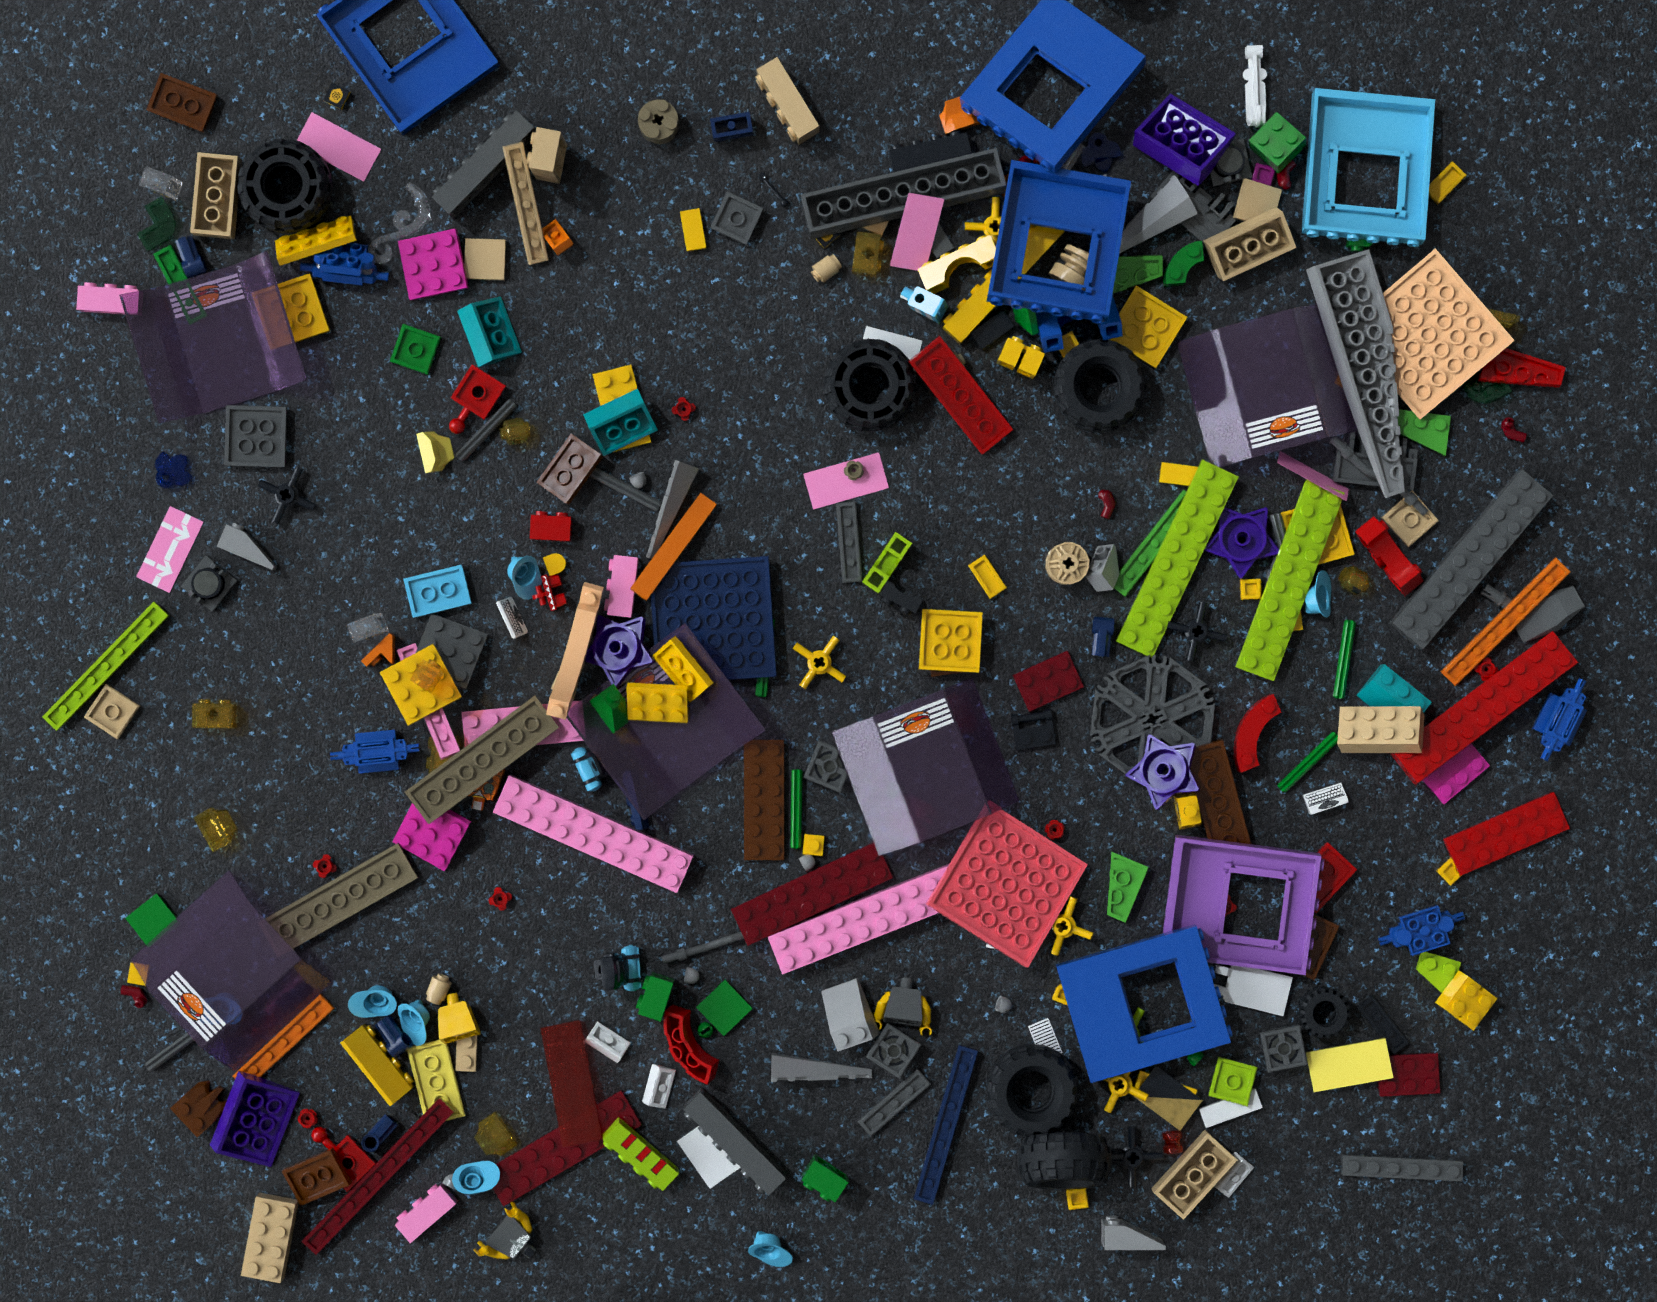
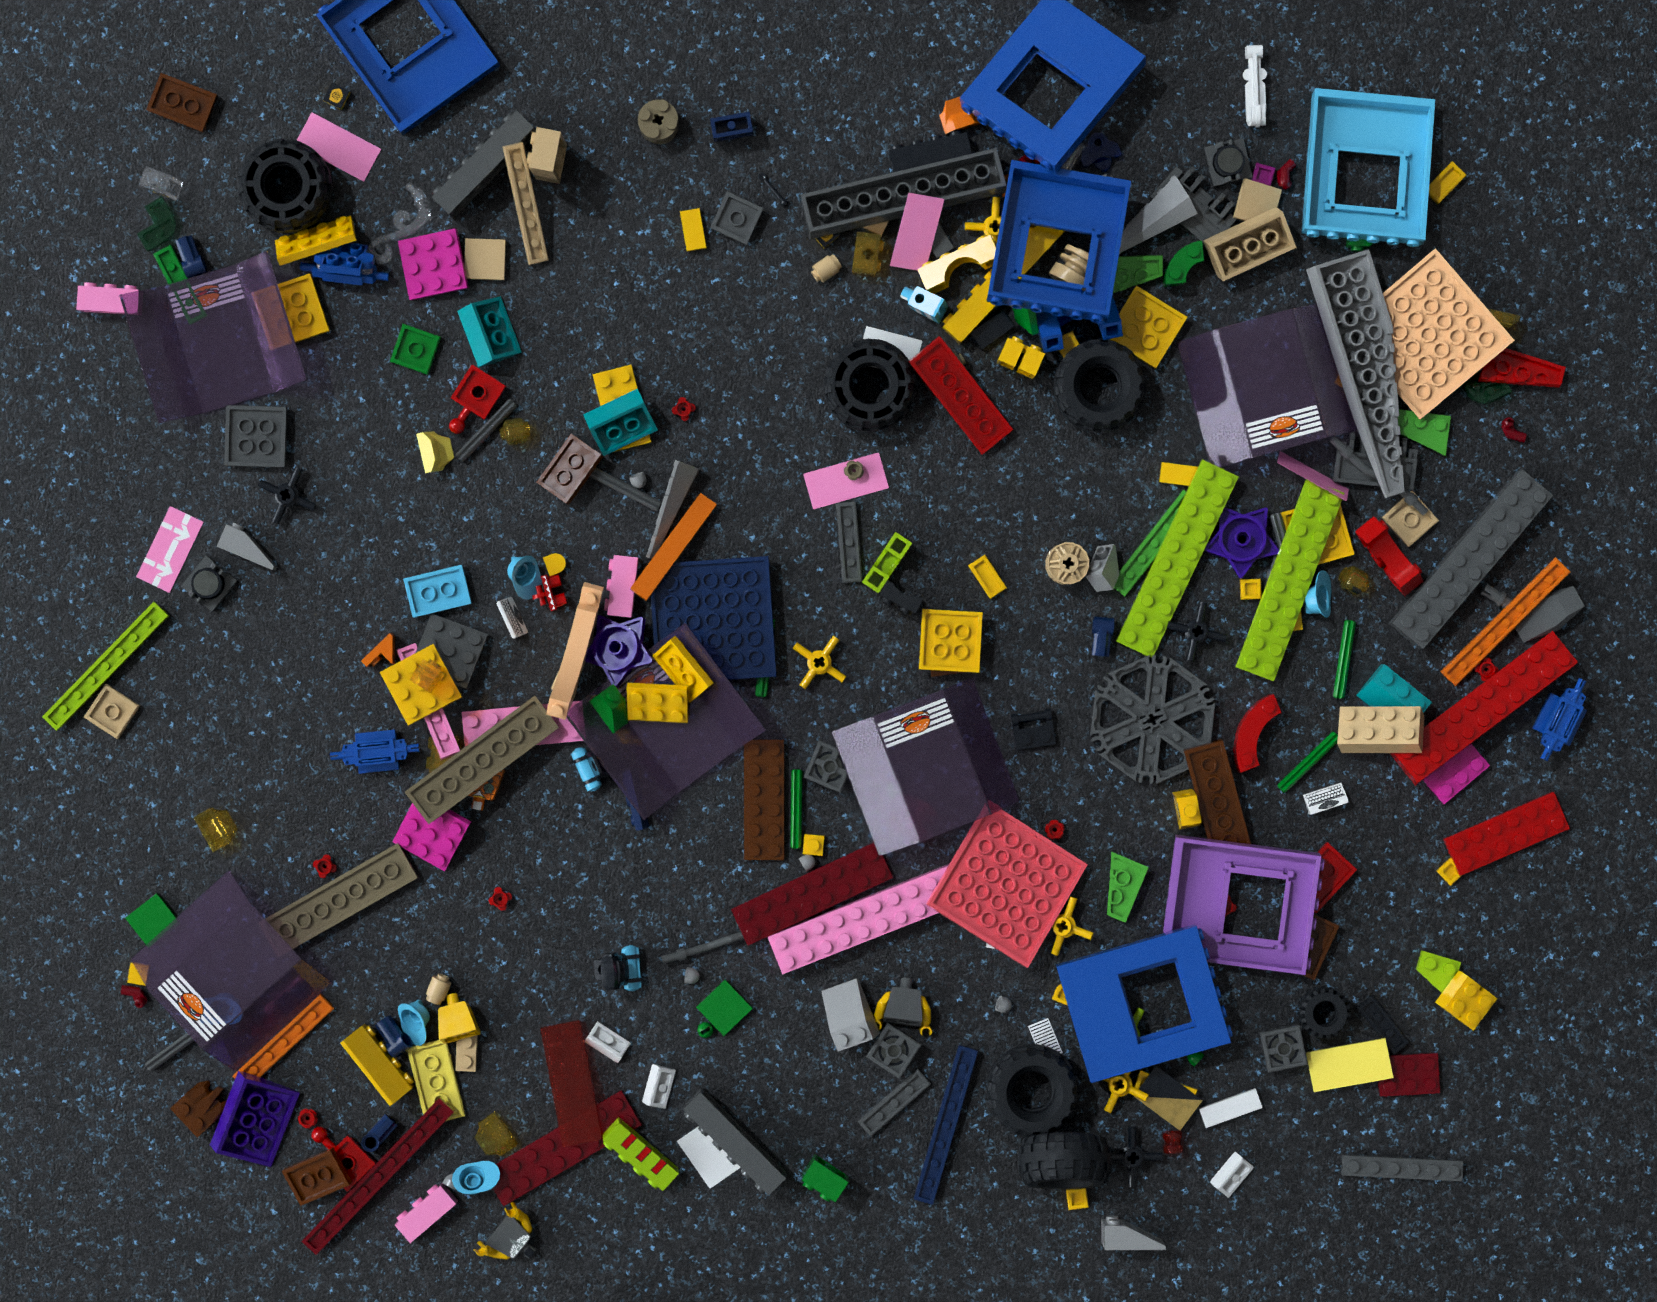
clear blue plate [155,452,192,488] -> none
tan brick [190,152,242,239] -> none
clear yellow brick [192,699,236,728] -> none
tan brick [241,1193,299,1283] -> none
clear torso [346,613,389,645] -> none
medium azure piece [348,985,397,1018] -> none
bright pink brick [493,775,694,893] -> none
red brick [530,511,573,542] -> none
orange slope [542,219,573,255] -> none
green brick [636,972,675,1022] -> none
red brick [663,1005,719,1085] -> none
medium azure piece [748,1231,793,1267] -> none
tan brick [755,57,819,144] -> none
light grey wedge [771,1053,872,1082] -> none
dark red plate [1012,651,1084,712] -> none
dark red arm [1098,489,1116,520] -> none
plate [1126,734,1200,810] -> none
dark purple slope [1133,94,1236,186] -> none
tan brick [1151,1130,1237,1220] -> none
lime tile [1208,1057,1257,1106] -> none
white tile [1214,964,1293,1016] -> none
green brick [1248,112,1307,174] -> none
blue piece [1378,905,1465,956] -> none

